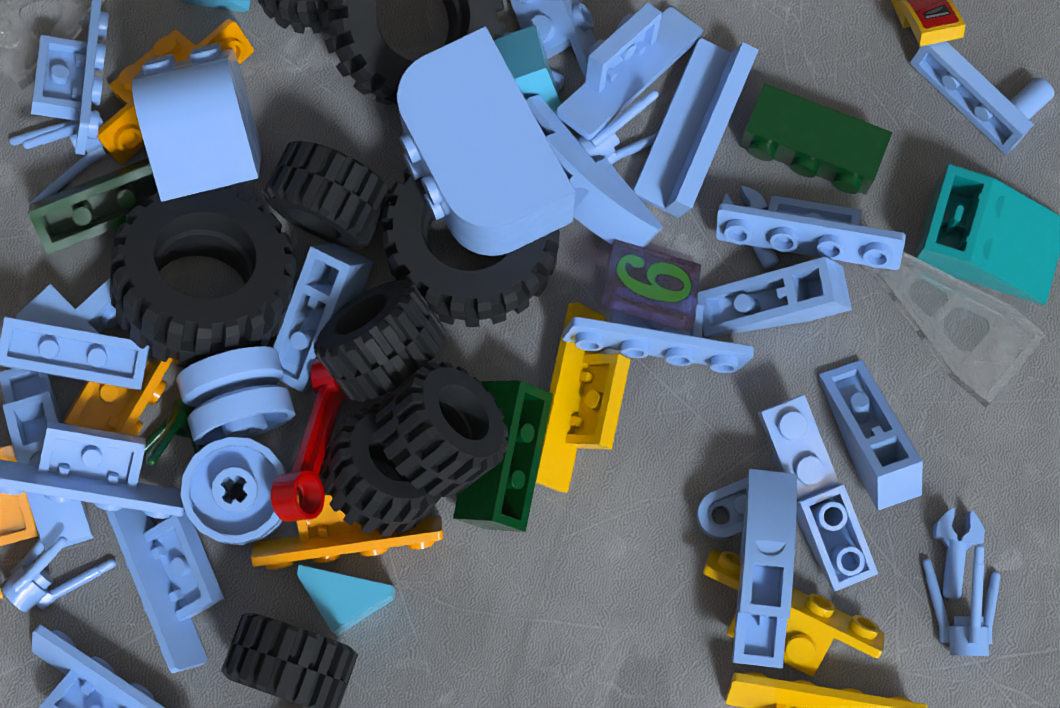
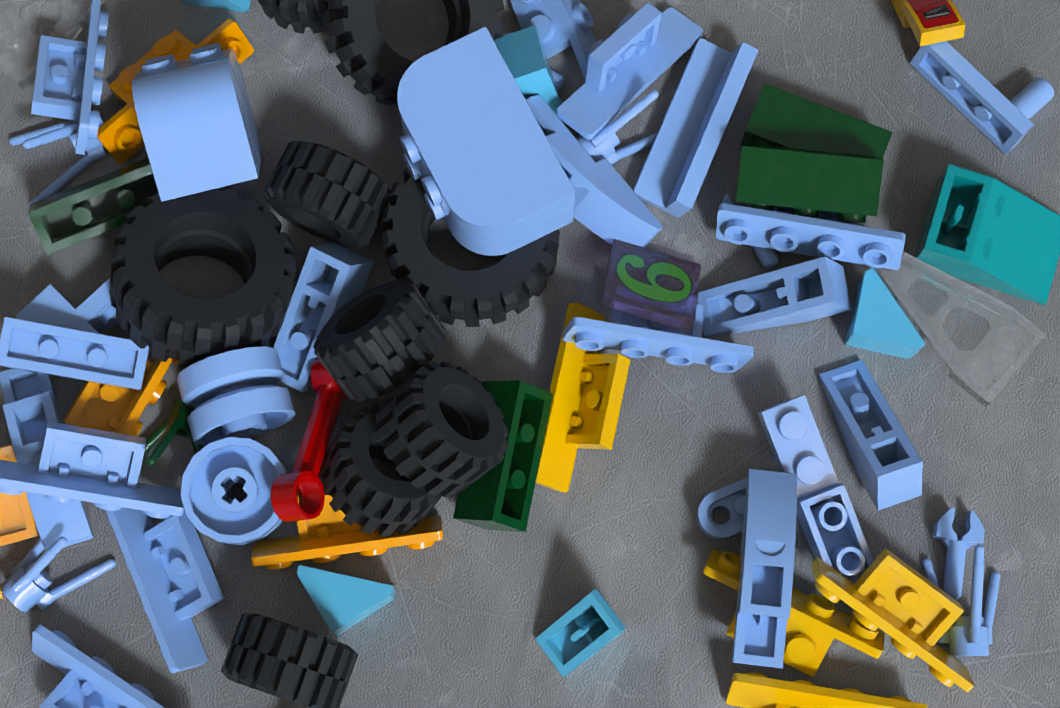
none -> medium azure slope [535,589,626,678]
none -> dark green brick [736,143,884,223]
none -> yellow bracket [811,548,975,693]
none -> medium azure slope [844,267,926,359]

